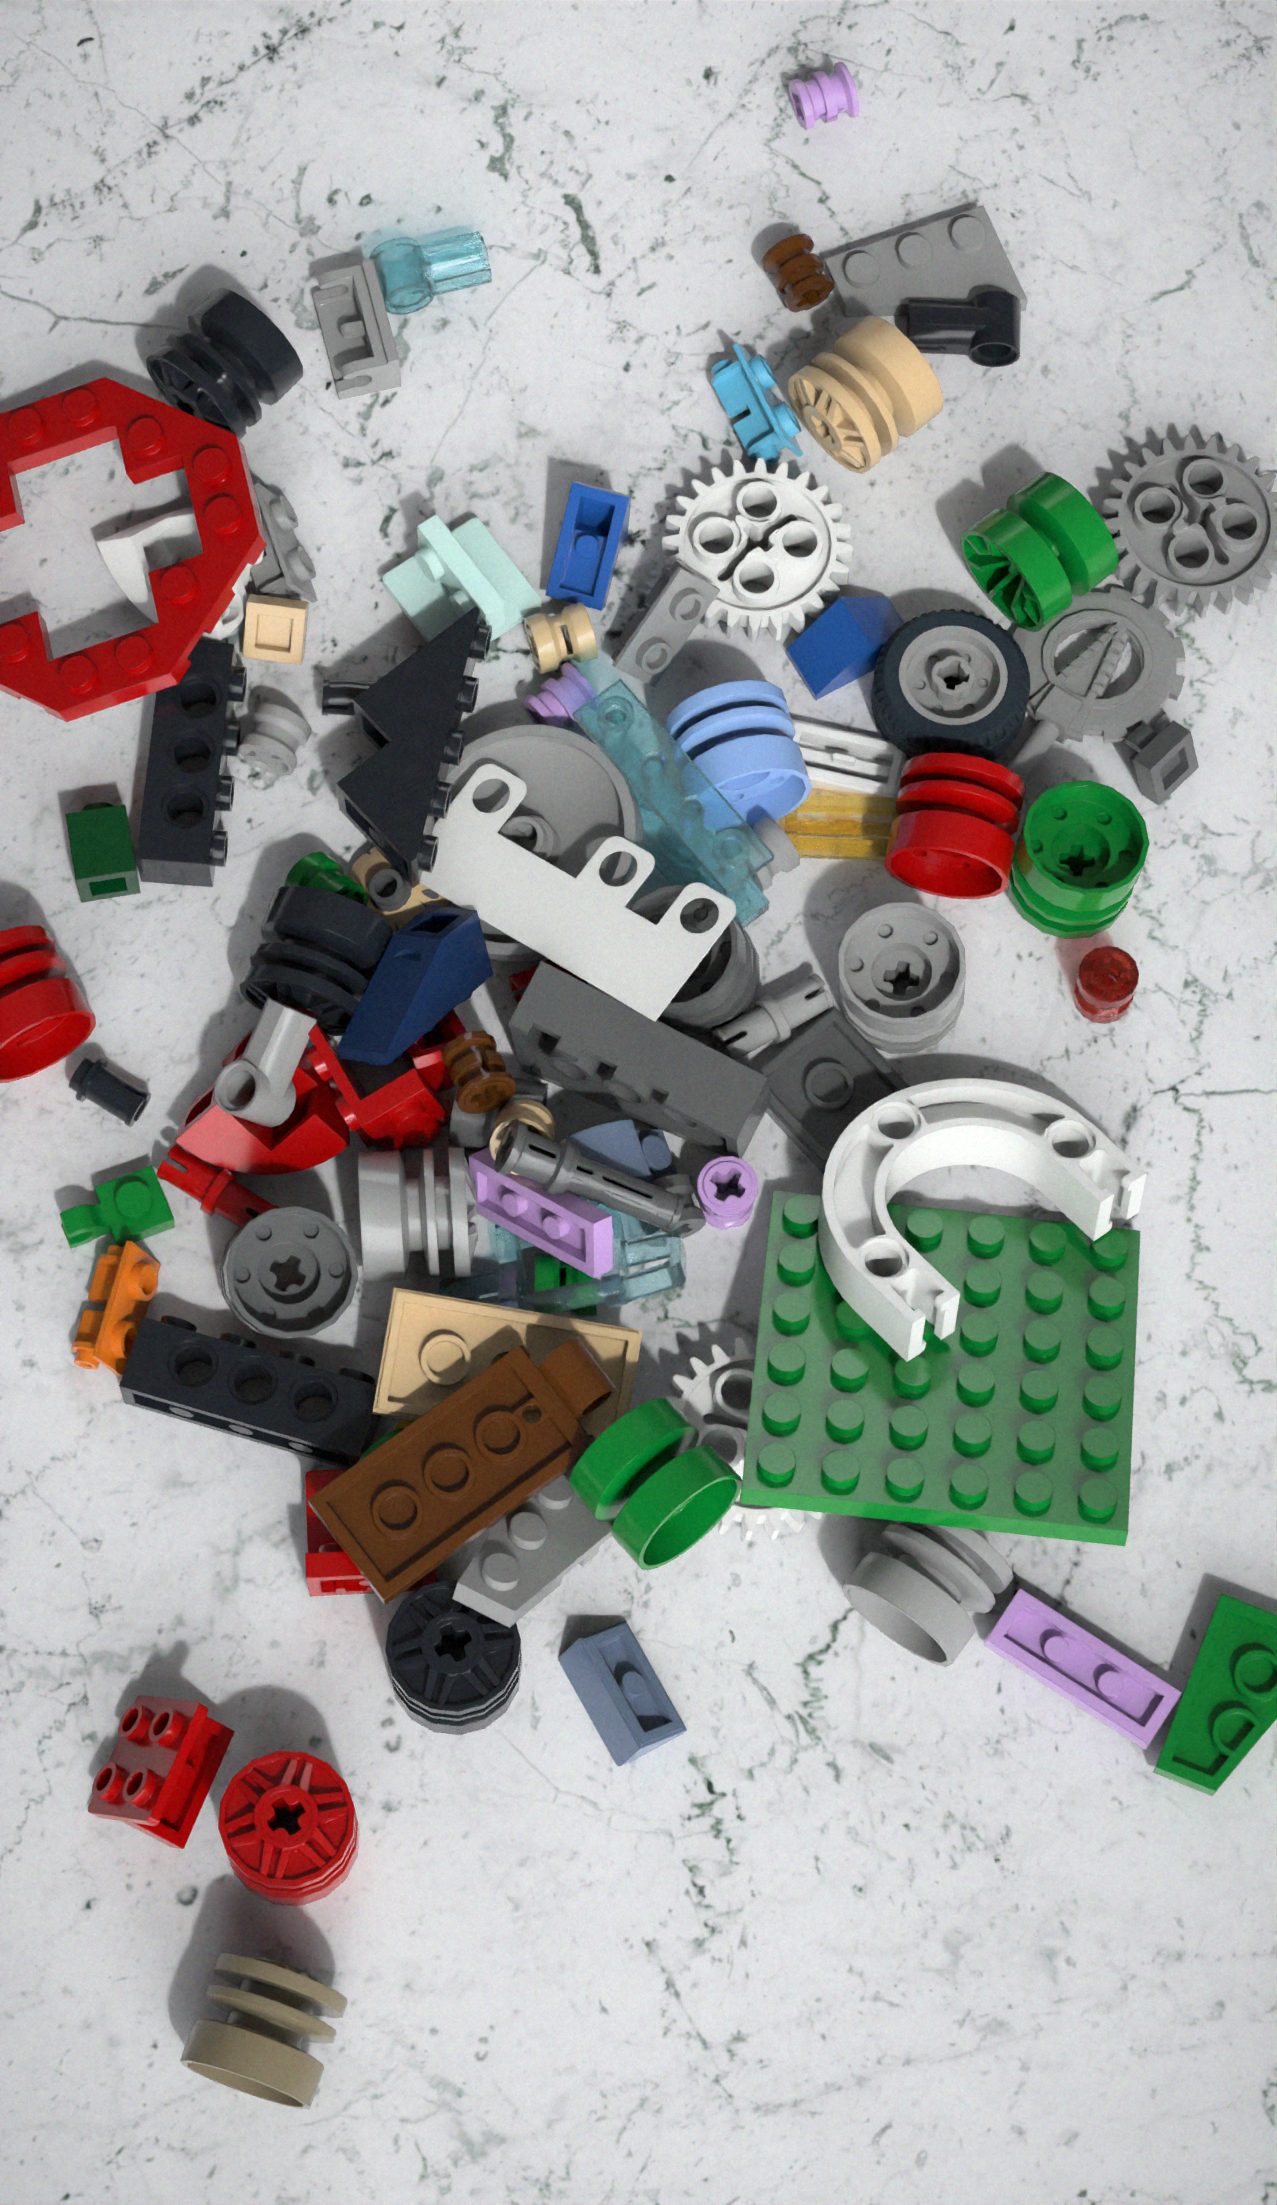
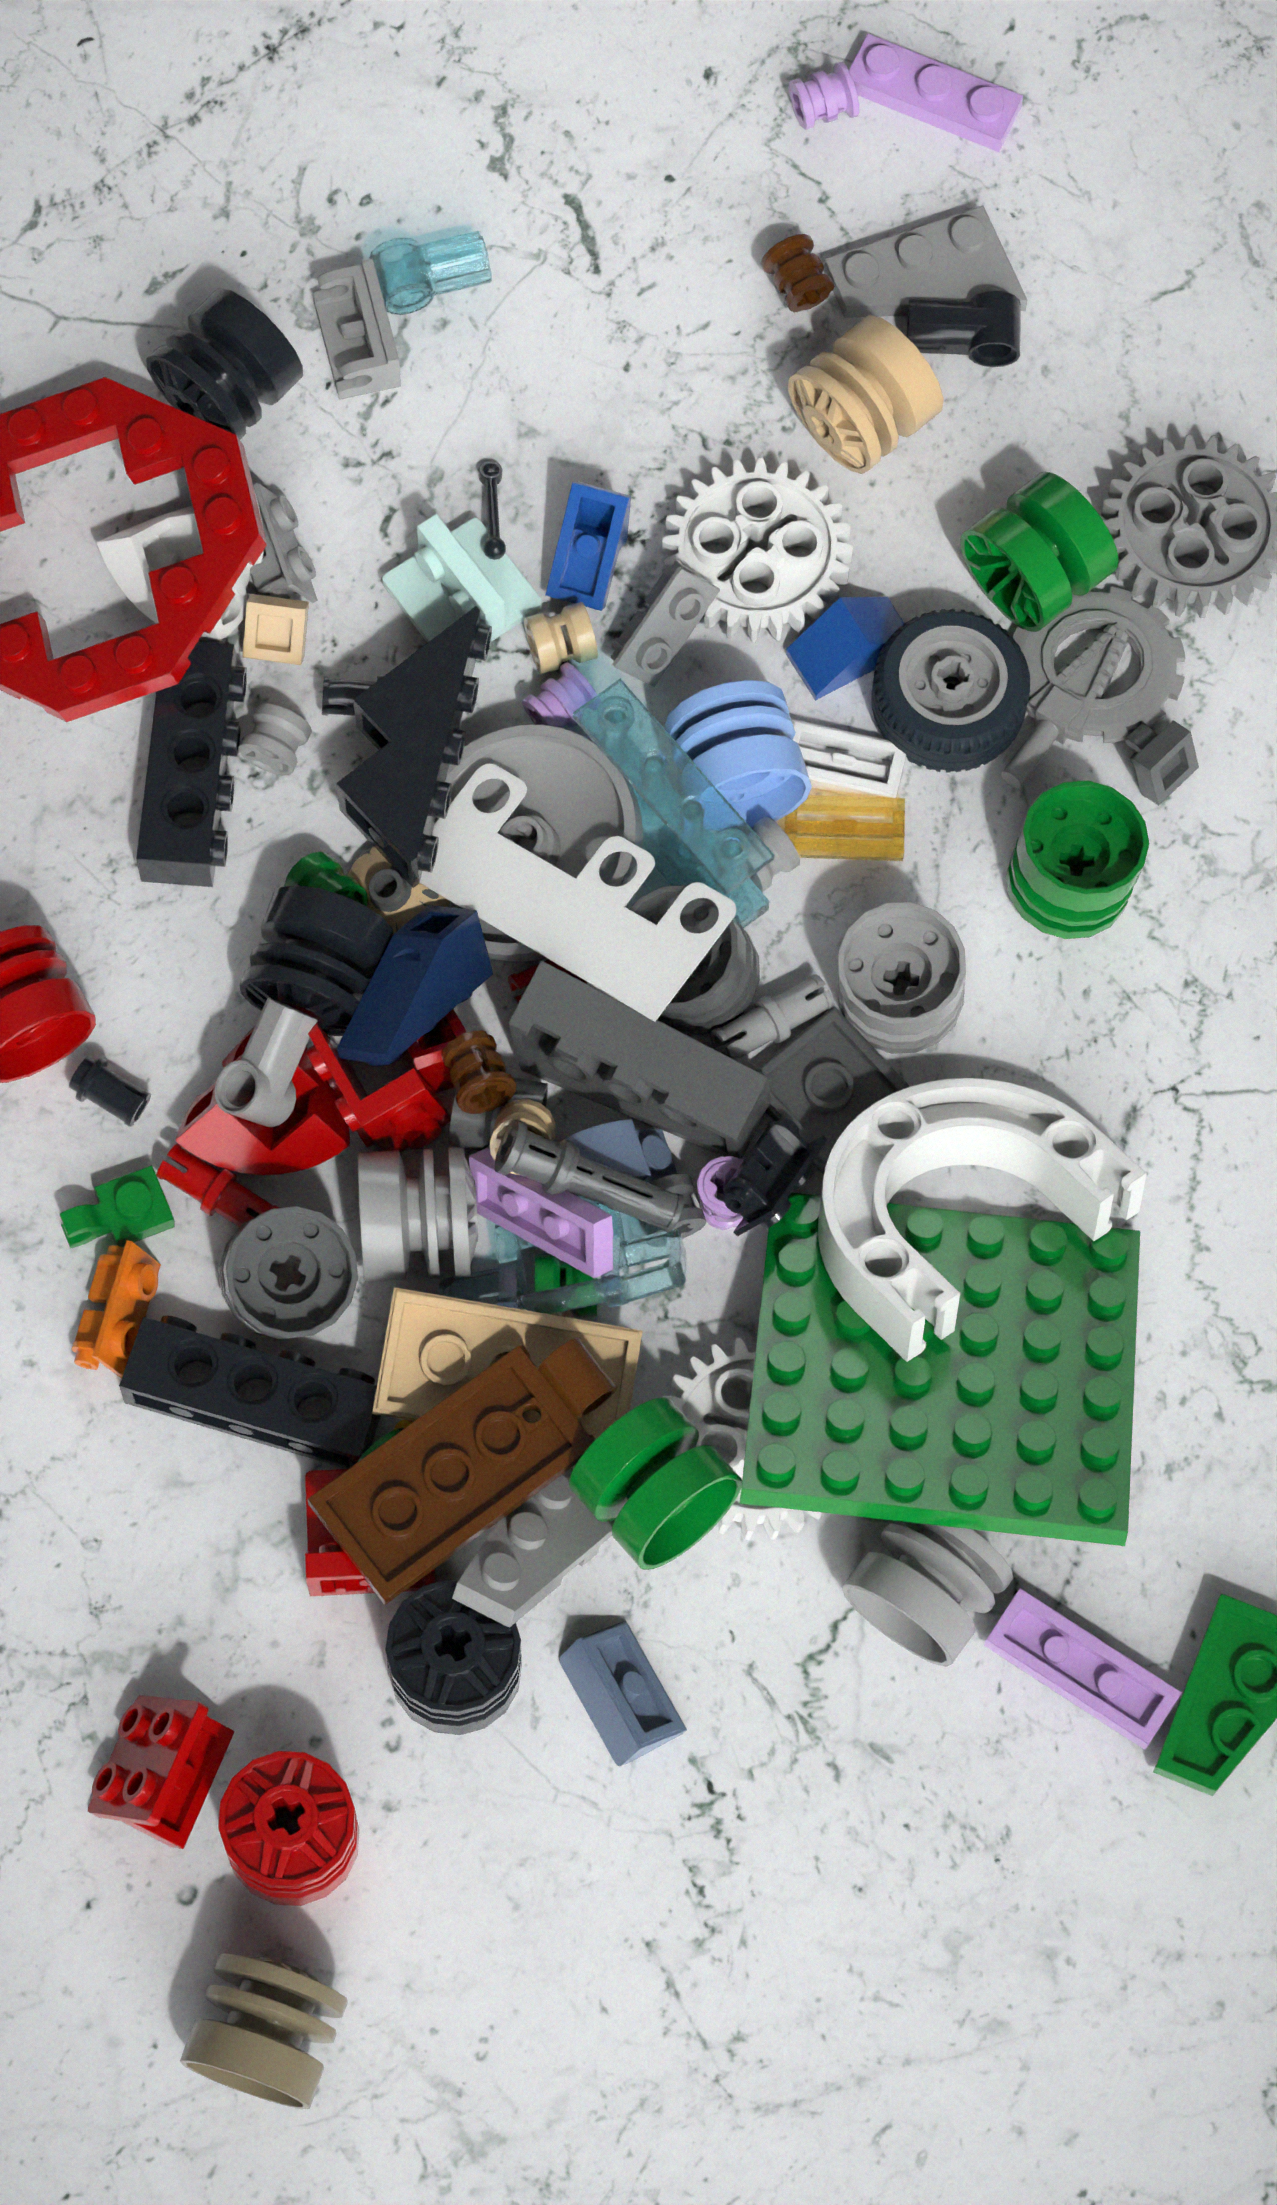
dark green brick [65,802,141,903] -> none
medium azure hinge [711,343,804,467] -> none
red wheel [884,753,1026,899] -> none
clear red wheel [1073,946,1139,1024] -> none
none -> black hinge [479,461,506,560]
none -> black hinge [724,1119,828,1237]
none -> lavender plate [849,34,1023,152]

